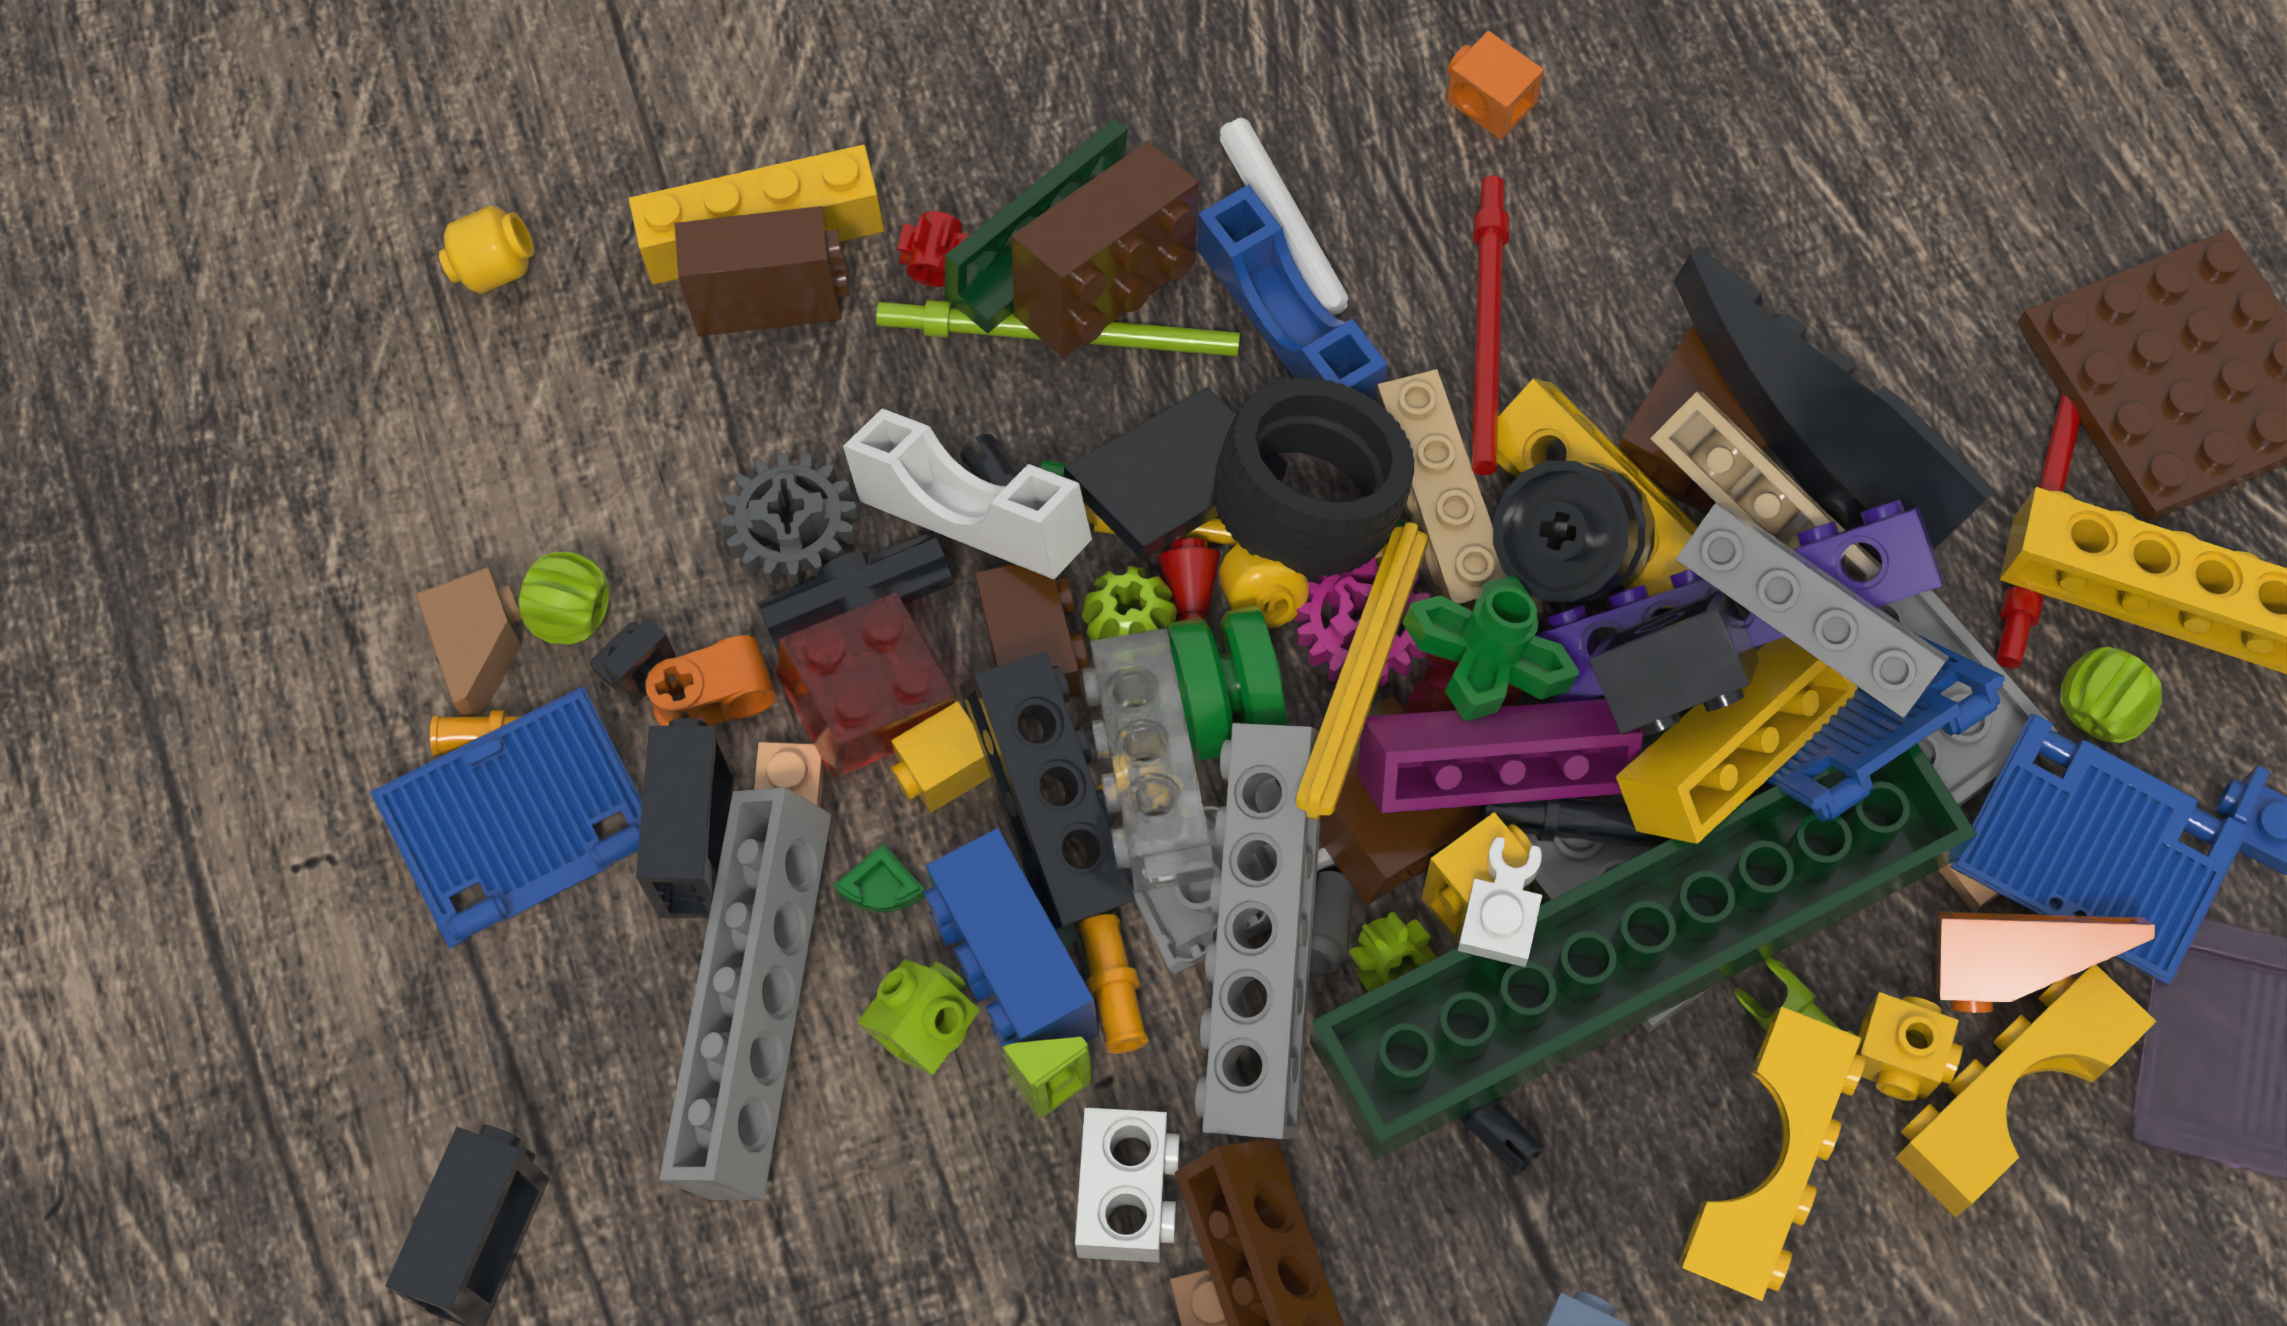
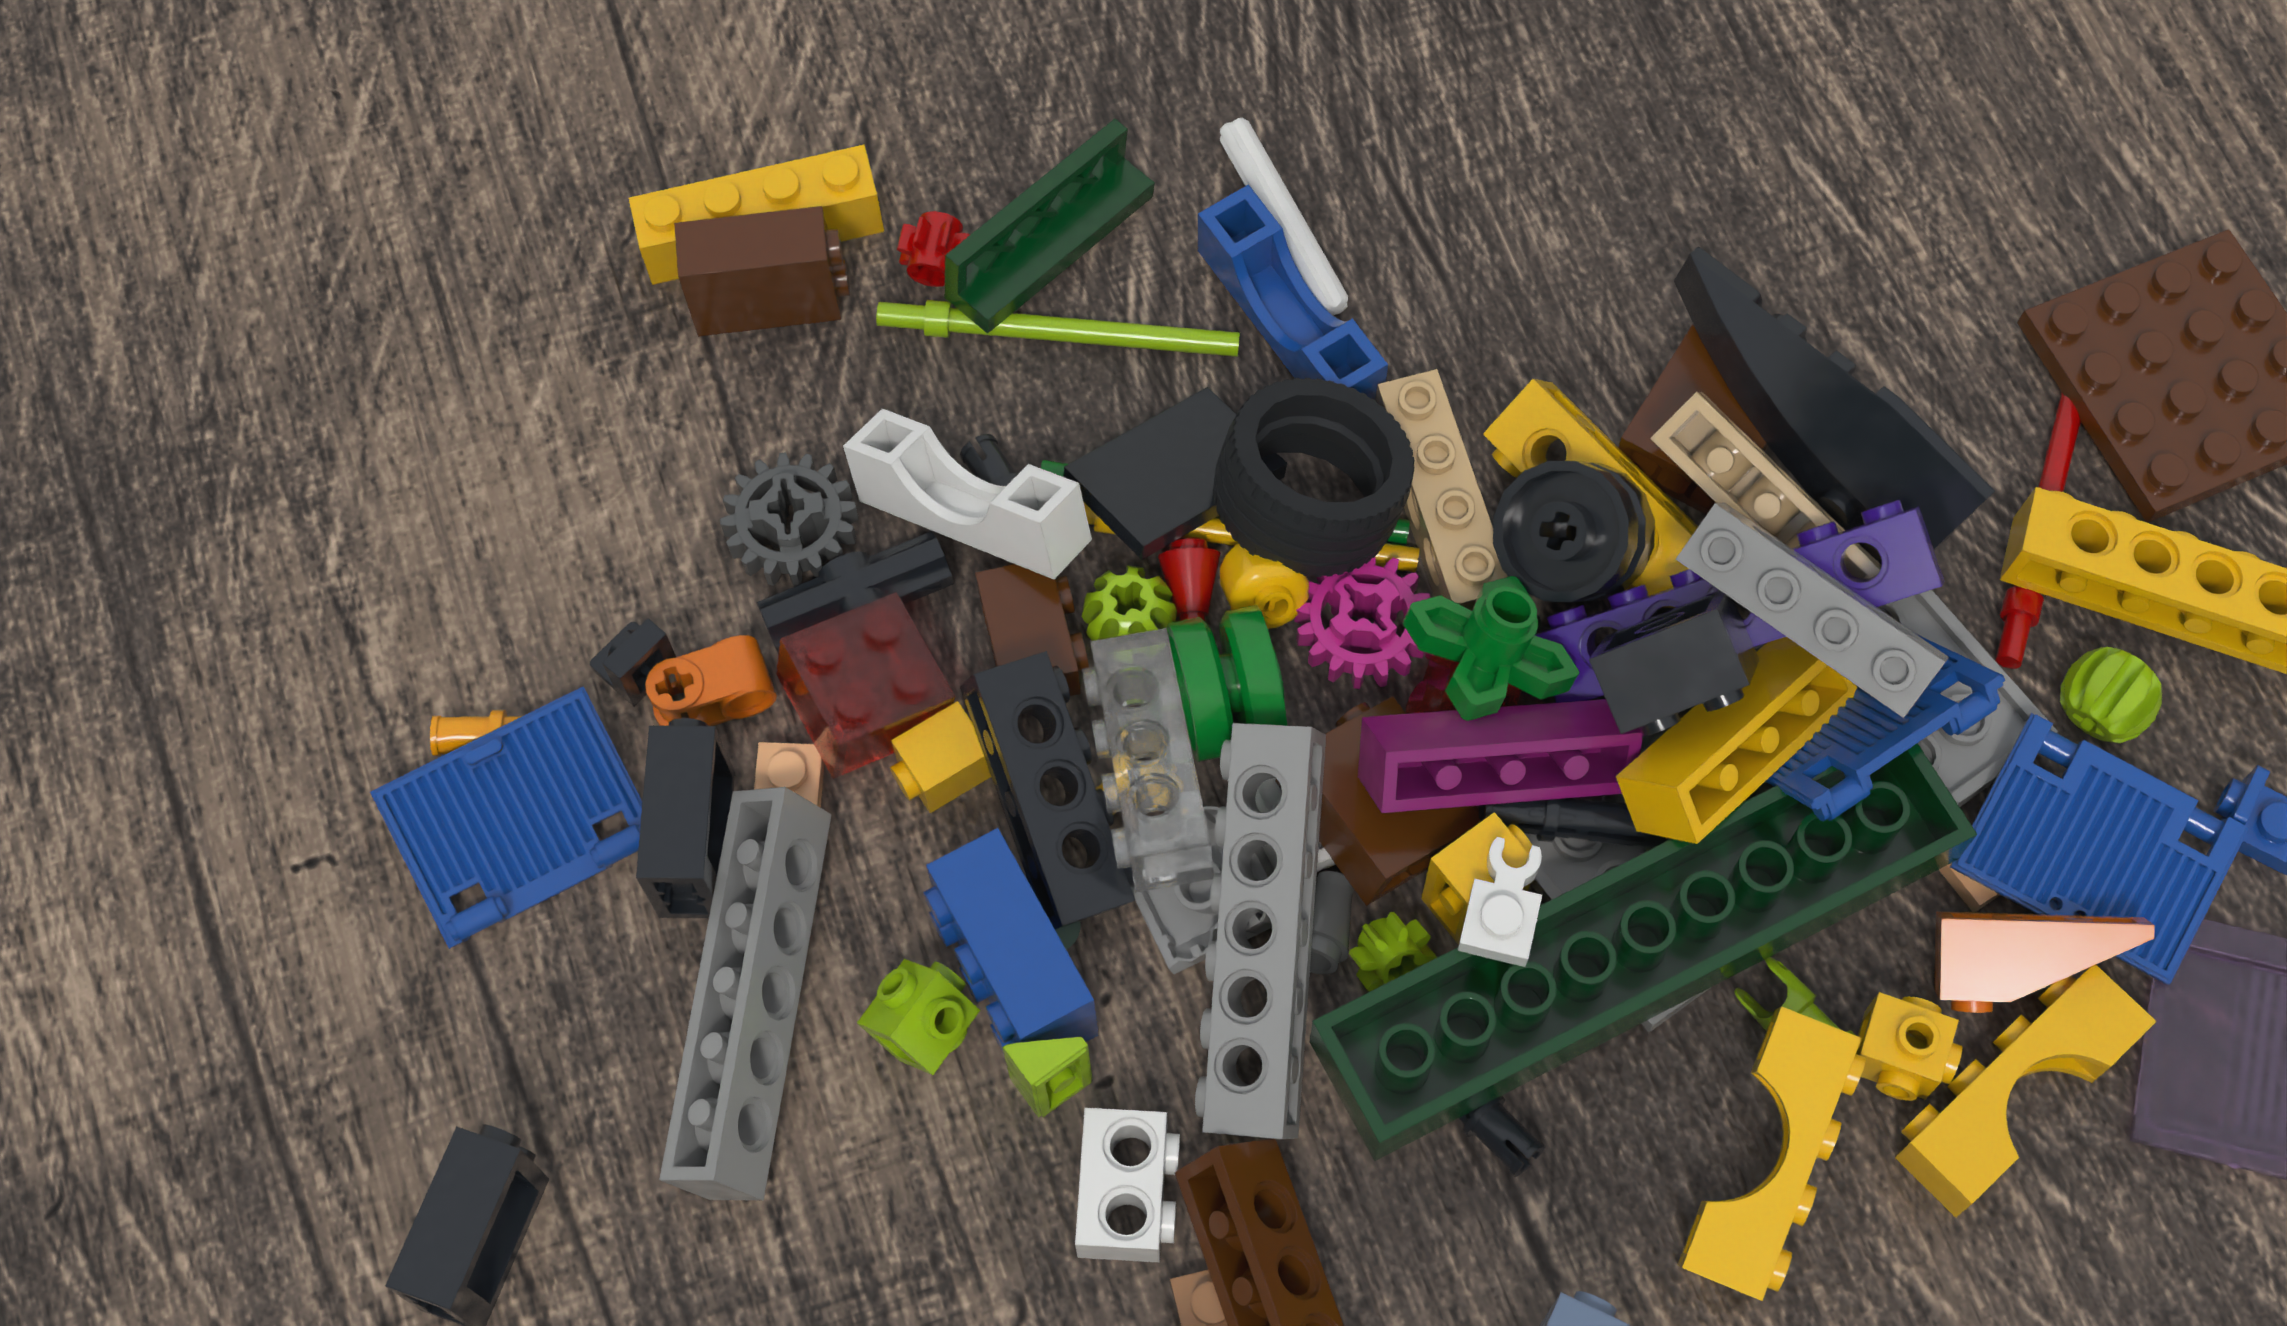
medium nougat slope [416,567,522,716] -> none
yellow head [439,205,534,294] -> none
lime piece [519,551,610,645] -> none
green tile [833,844,925,913] -> none
reddish brown brick [1011,141,1199,358] -> none
light orange pin [1078,914,1149,1054] -> none
yellow axle [1295,522,1429,820] -> none
orange brick [1447,30,1544,140] -> none
red bar [1471,175,1510,475] -> none

